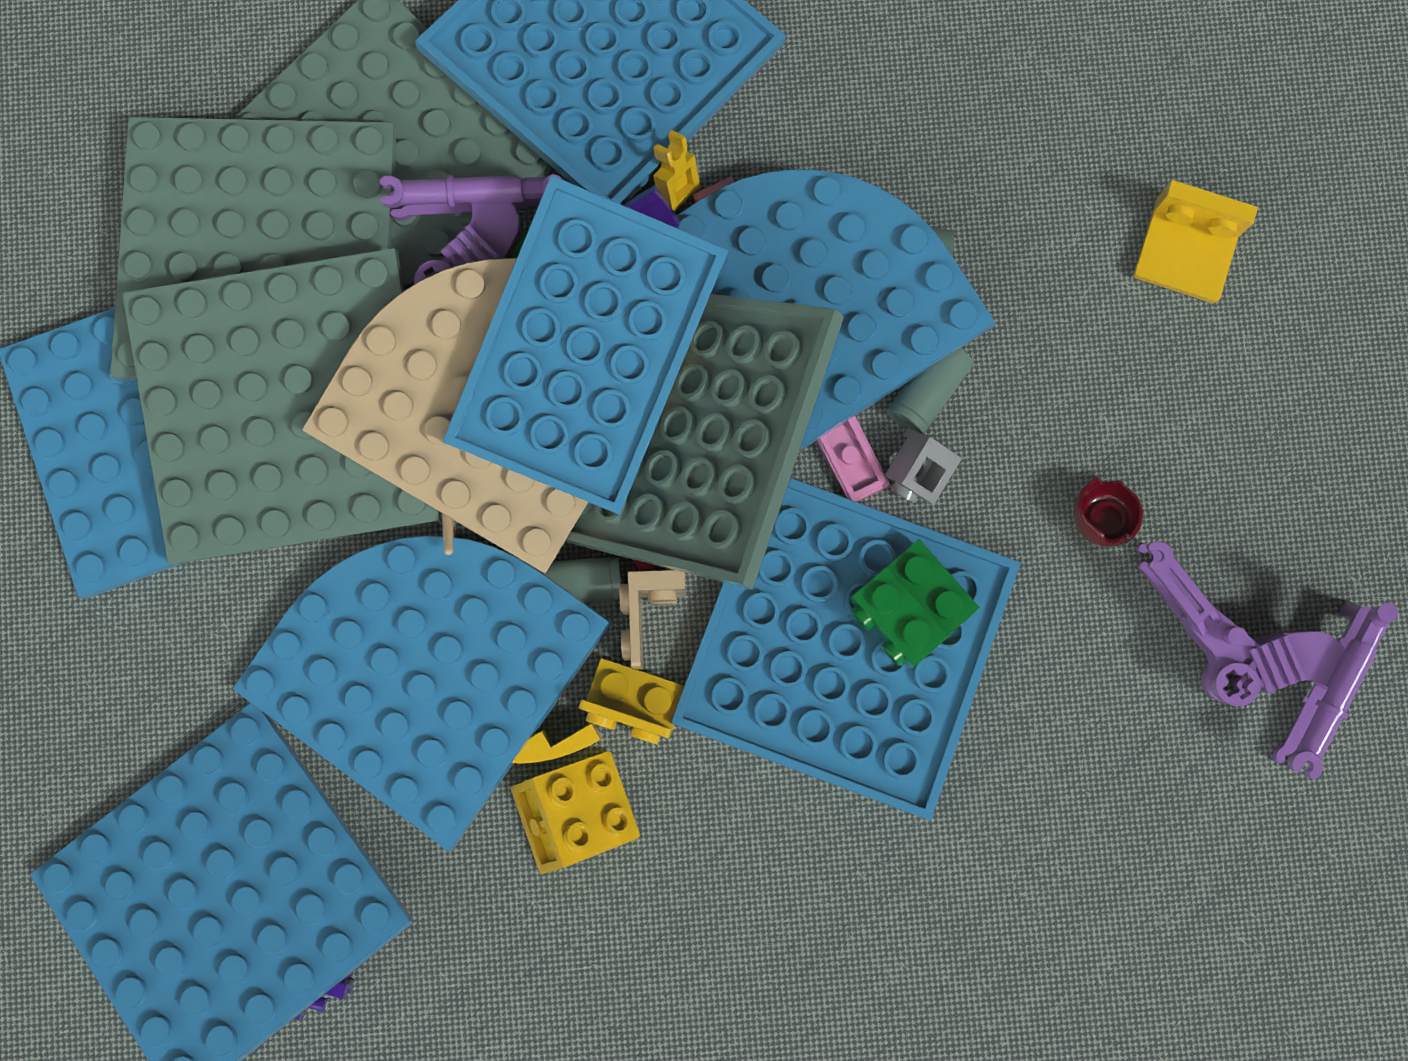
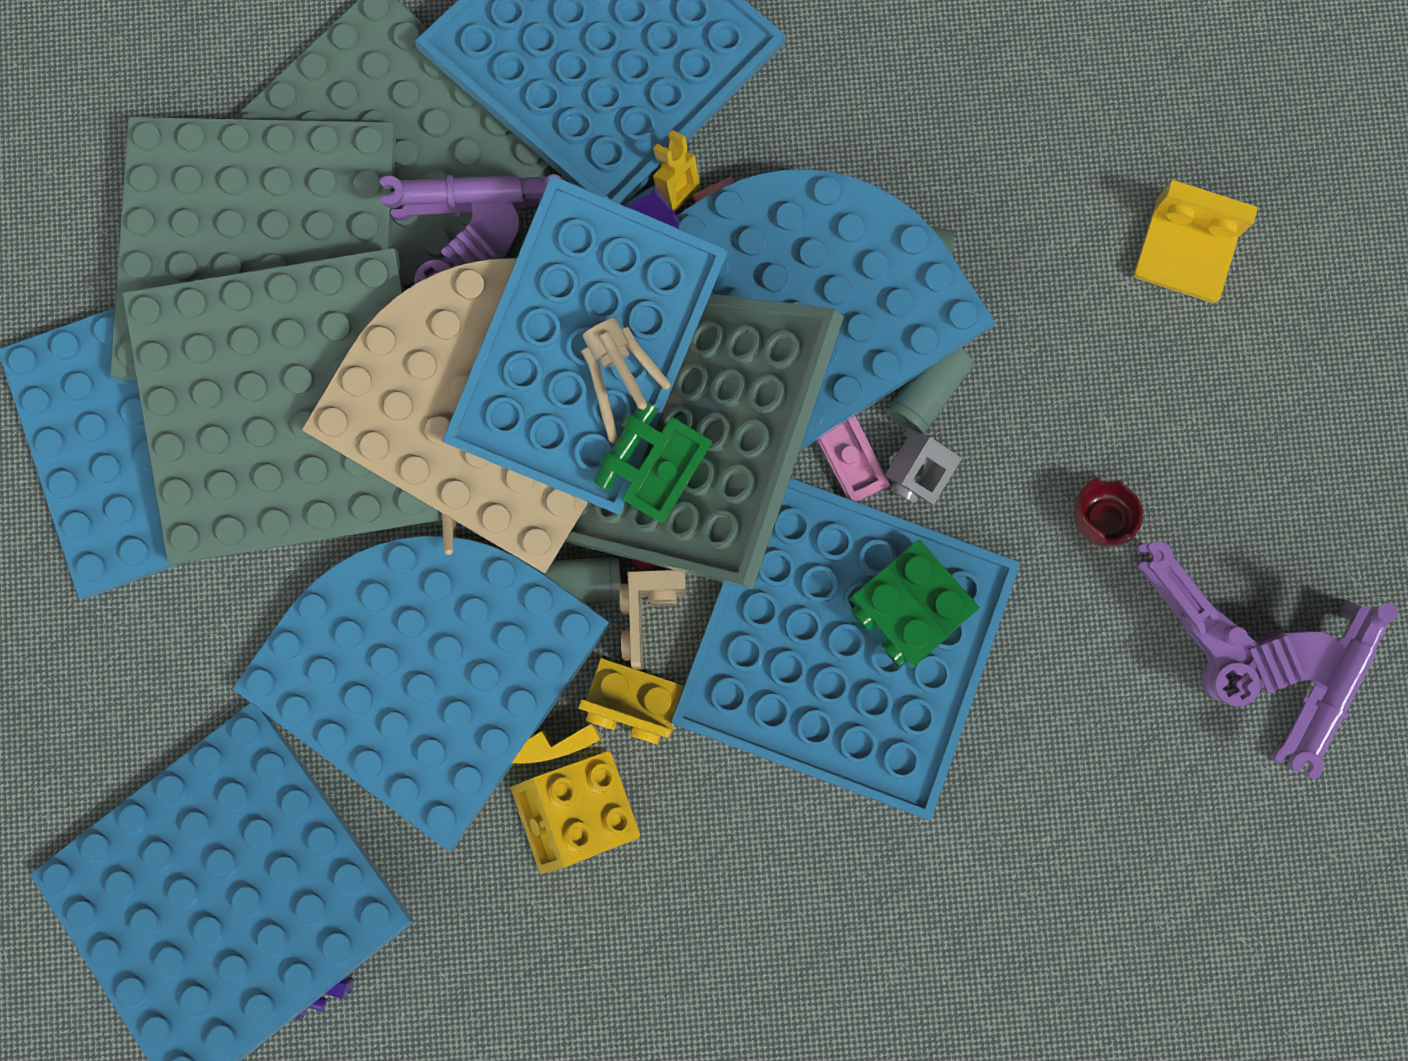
none -> tan plant [581,318,671,443]
none -> green plate [593,401,713,524]

